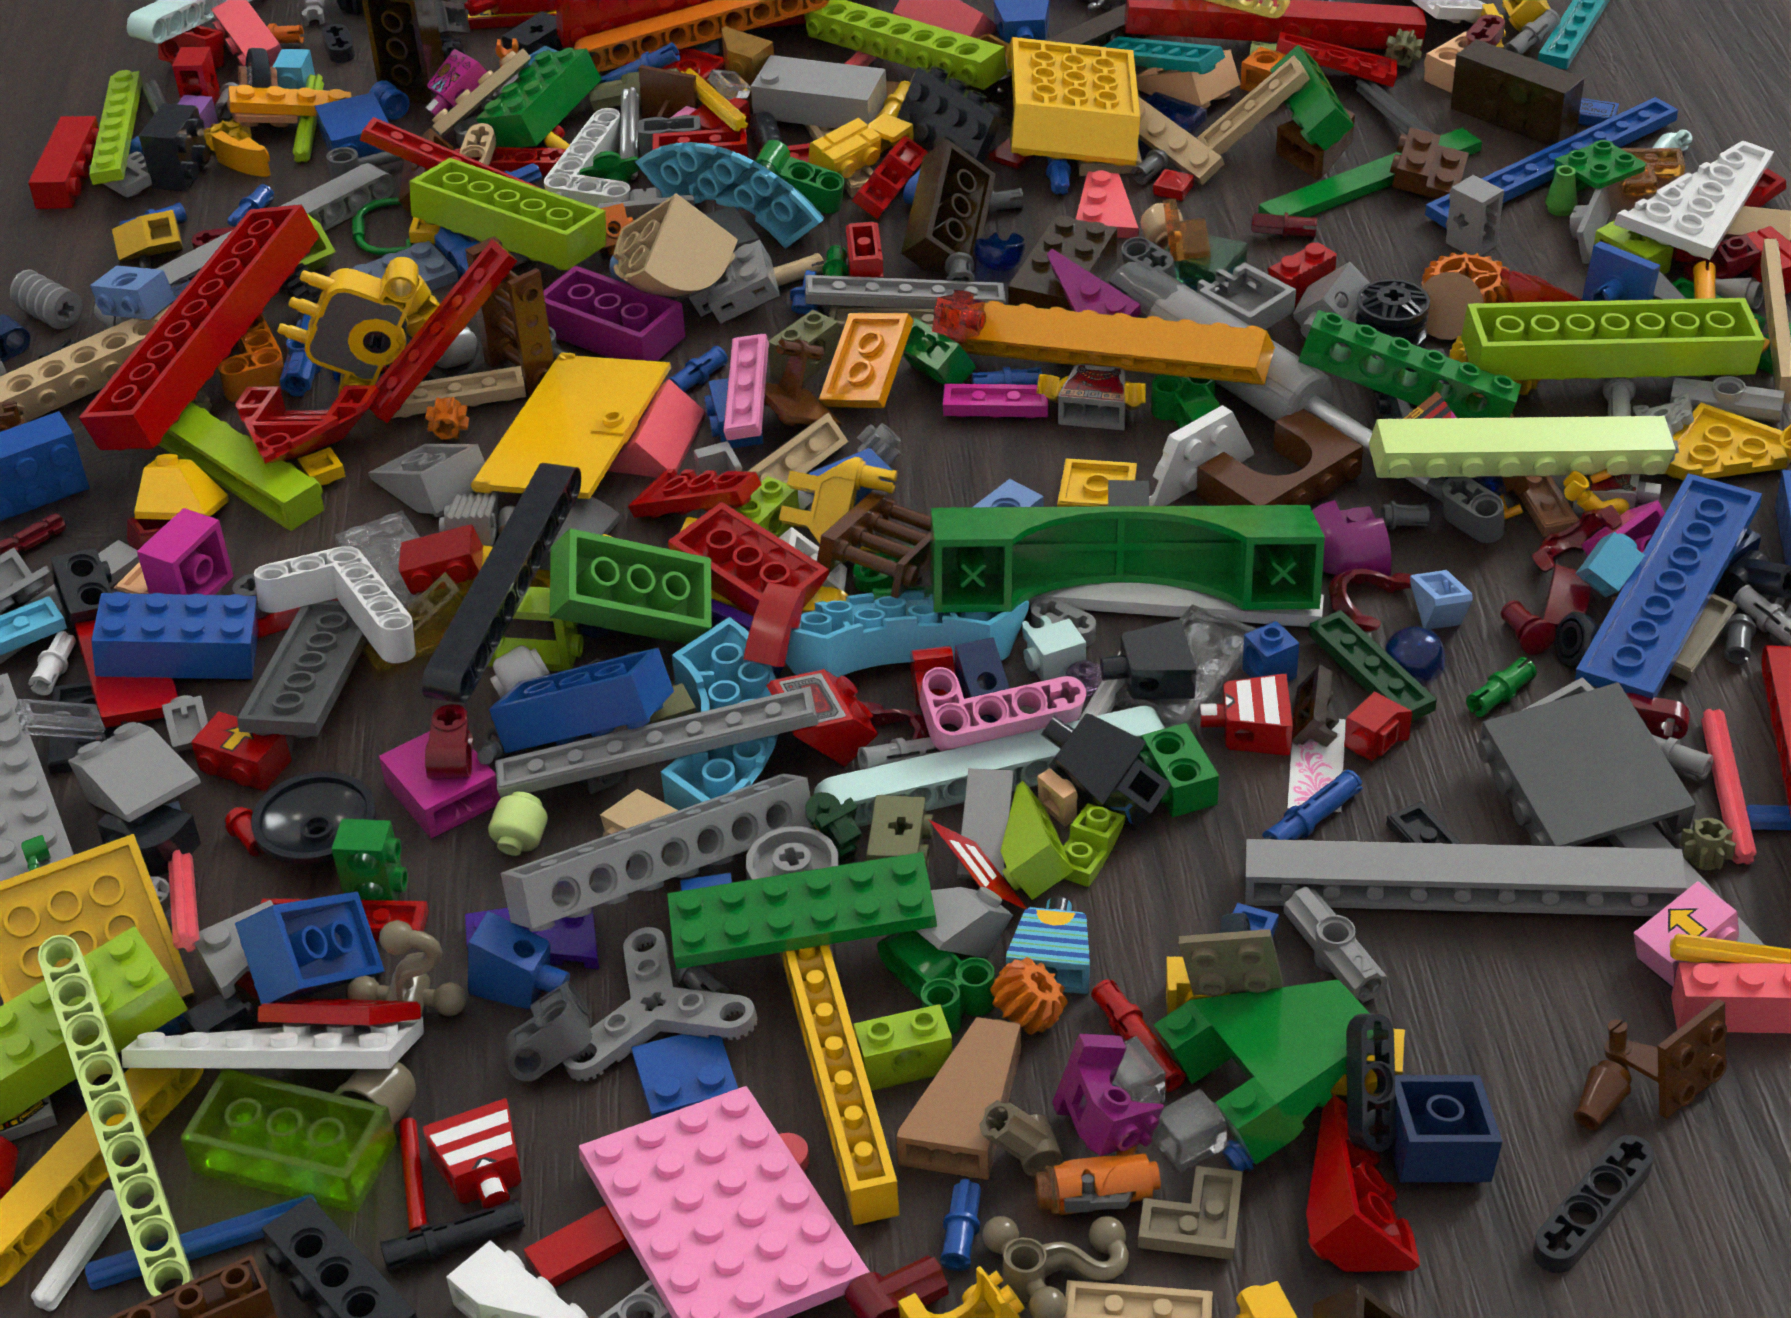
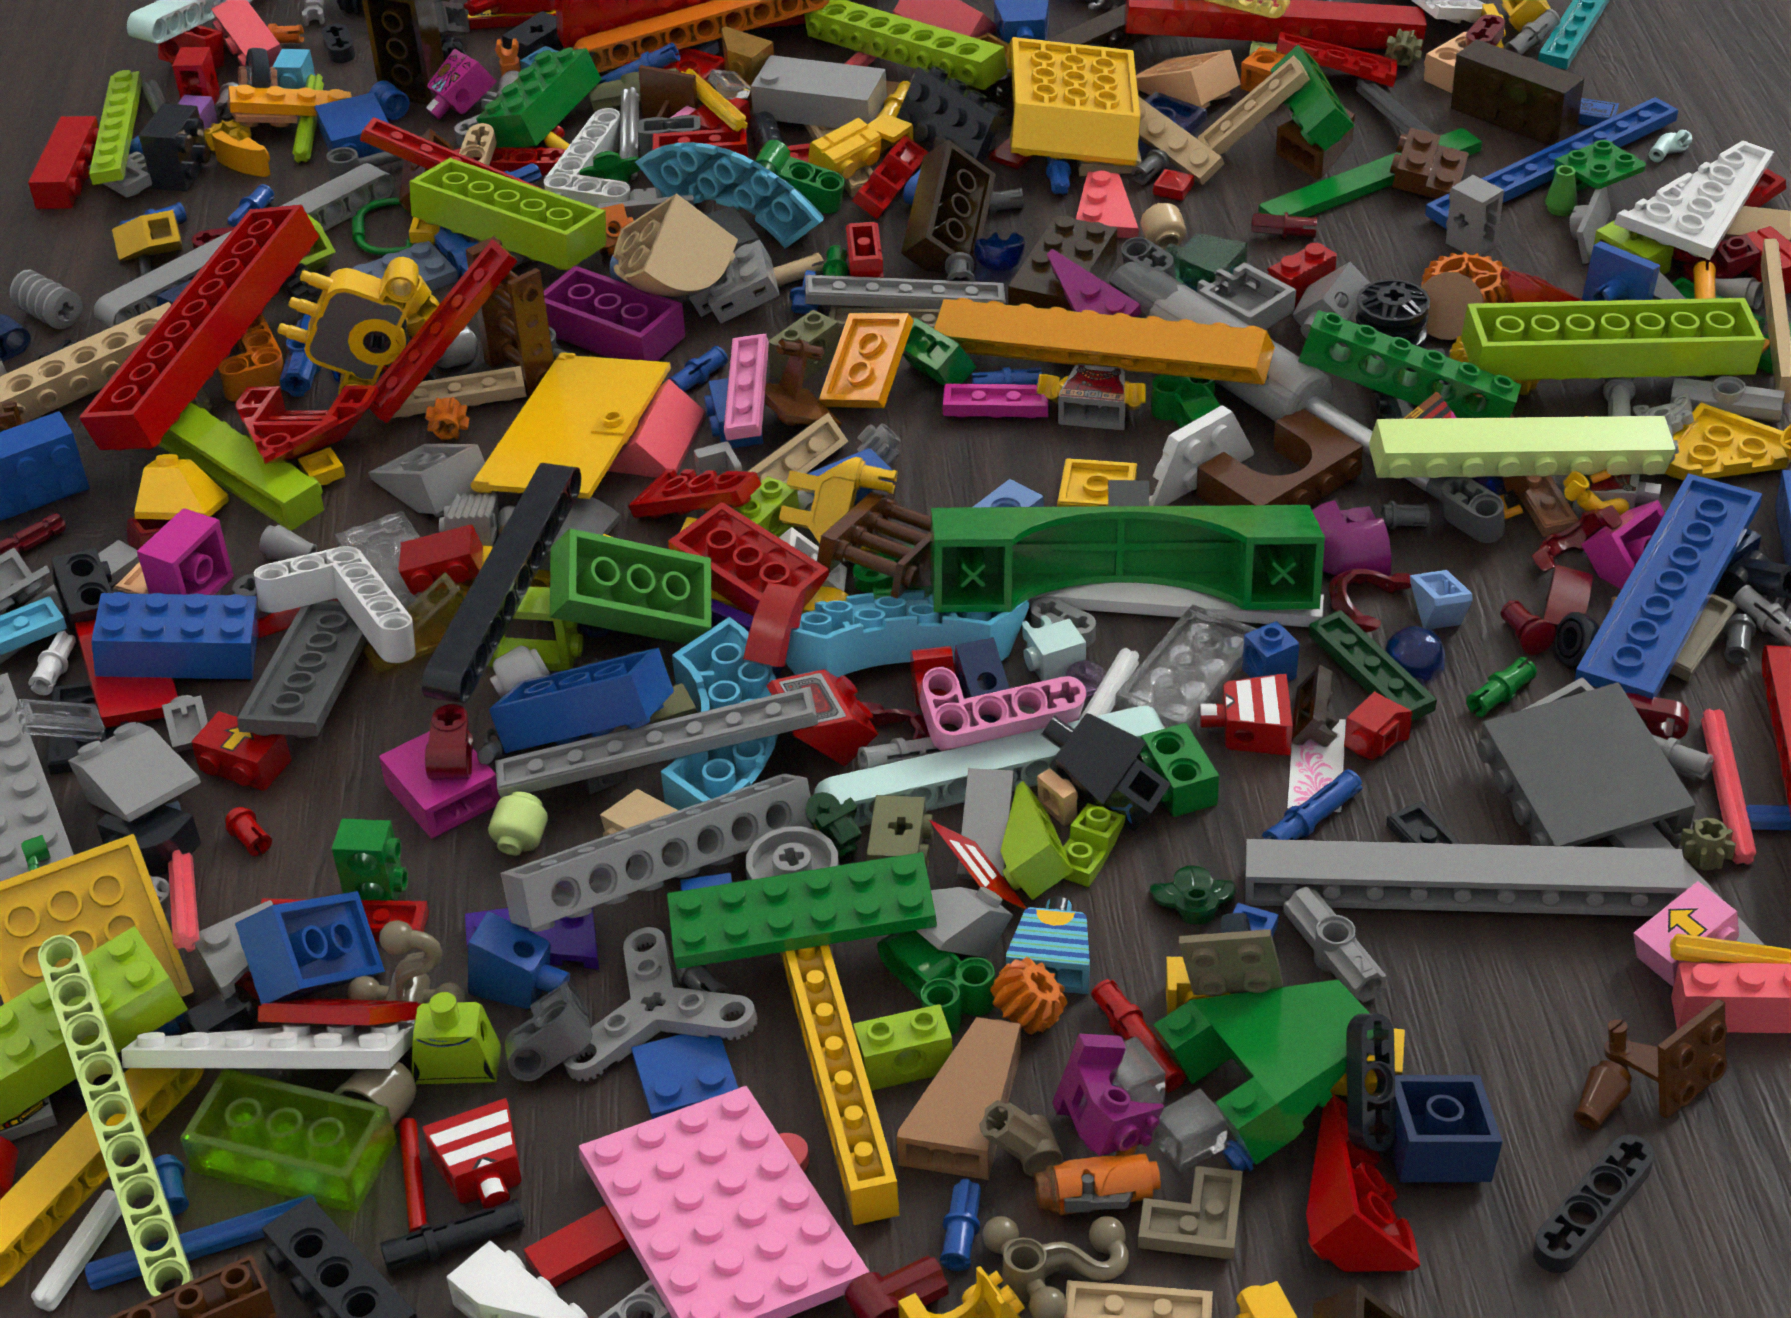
medium blue brick [90,265,176,320] -> none
black dish [251,771,376,865] -> none
tan plate [431,49,531,138] -> none
clear red brick [932,290,986,342] -> none
black torso [1100,620,1196,699] -> none
teal plate [1103,36,1226,74] -> none
clear orange panel [1163,198,1211,261] -> none
medium azure brick [1575,532,1645,597] -> none
clear orange plate [1620,148,1686,196] -> none
none -> blue pin [153,1154,189,1216]
none -> light grey cone [259,525,317,561]
none -> lime torso [412,992,501,1084]
none -> dark green plate [1150,865,1236,924]

